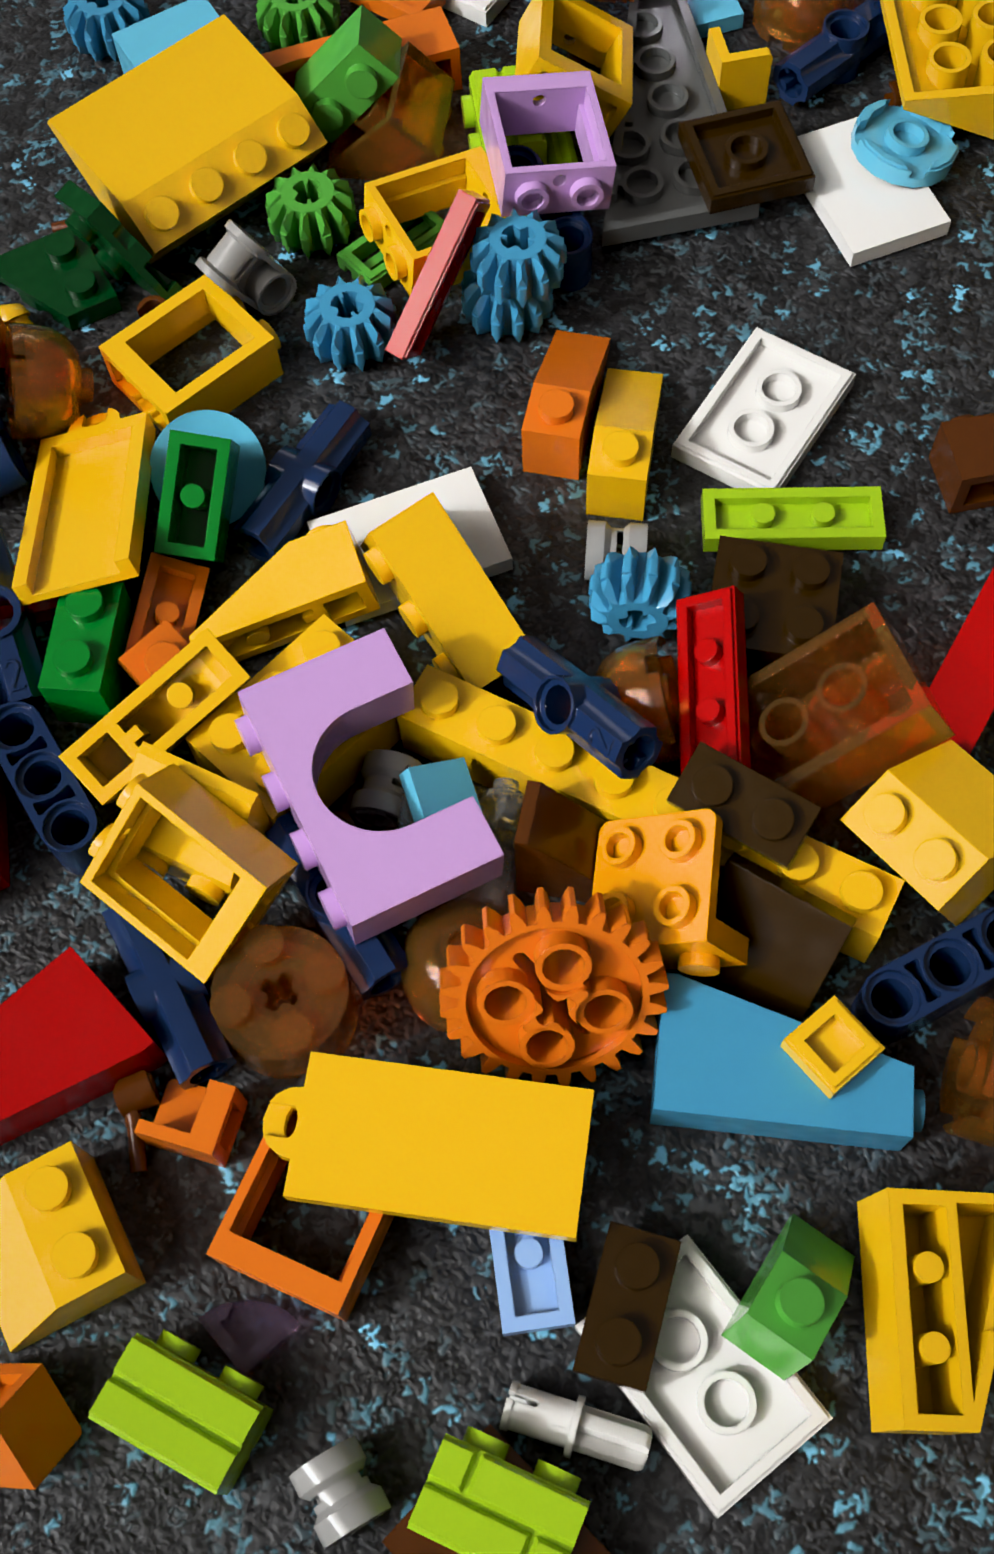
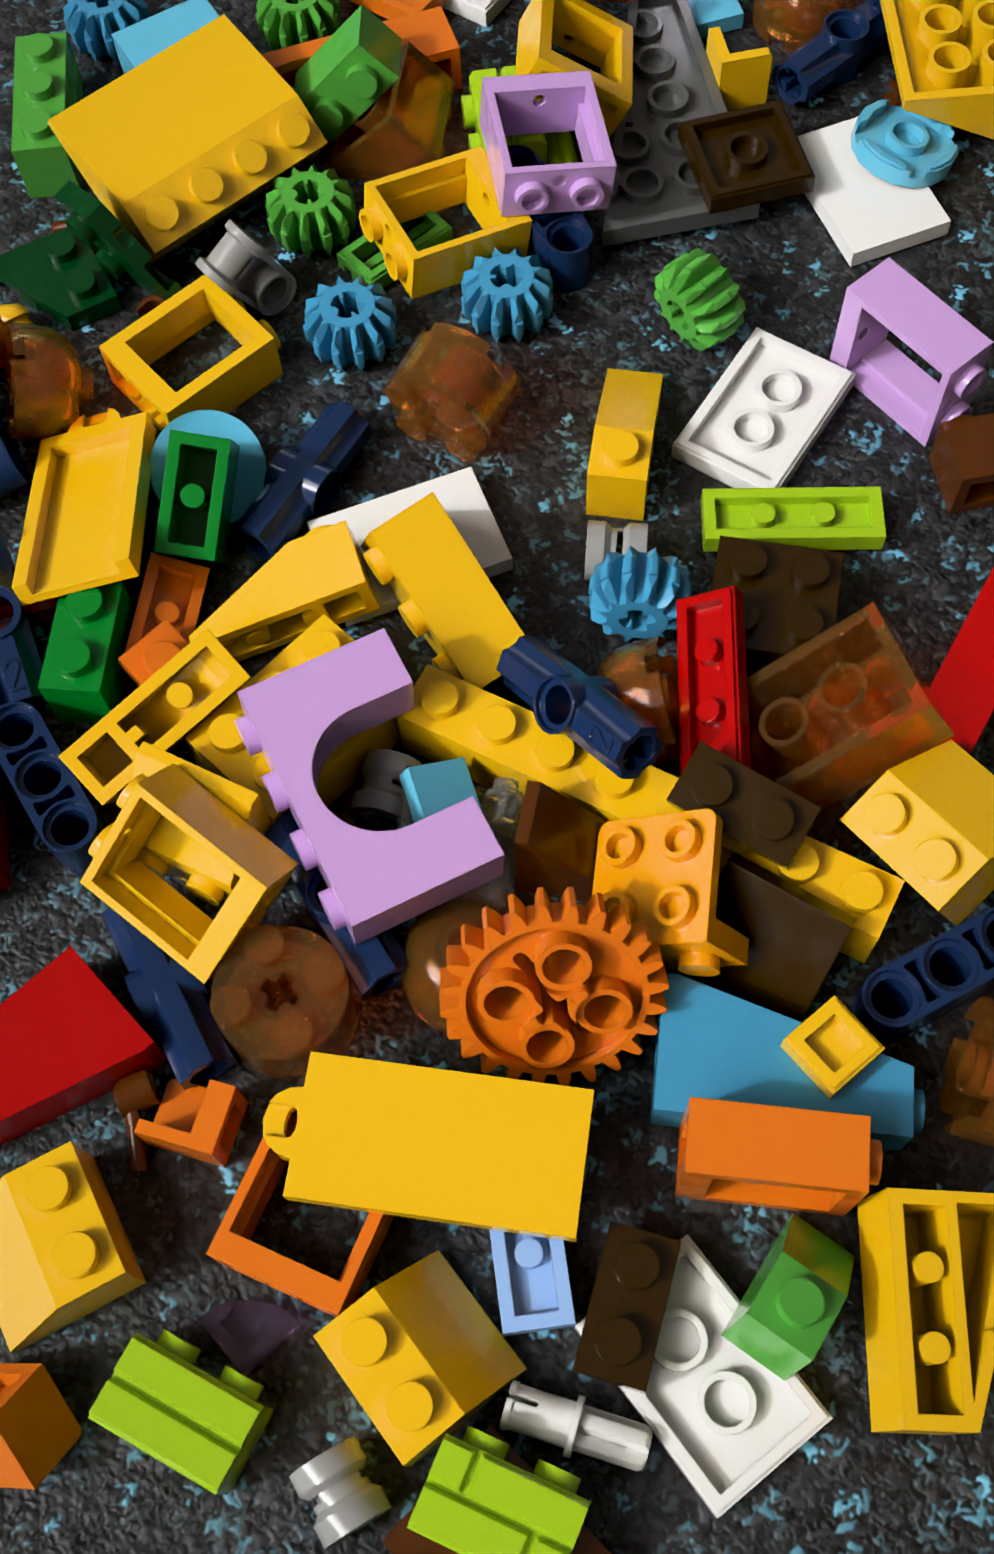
tile [385,189,491,360] -> none
dark azure gear [470,207,567,308] -> none
orange slope [521,330,611,480] -> none
none -> bright green brick [11,32,83,199]
none -> yellow slope [313,1249,527,1467]
none -> clear orange brick [385,323,520,462]
none -> bright green gear [654,247,746,351]
none -> orange window [675,1097,883,1216]
none -> lavender window [829,257,993,447]

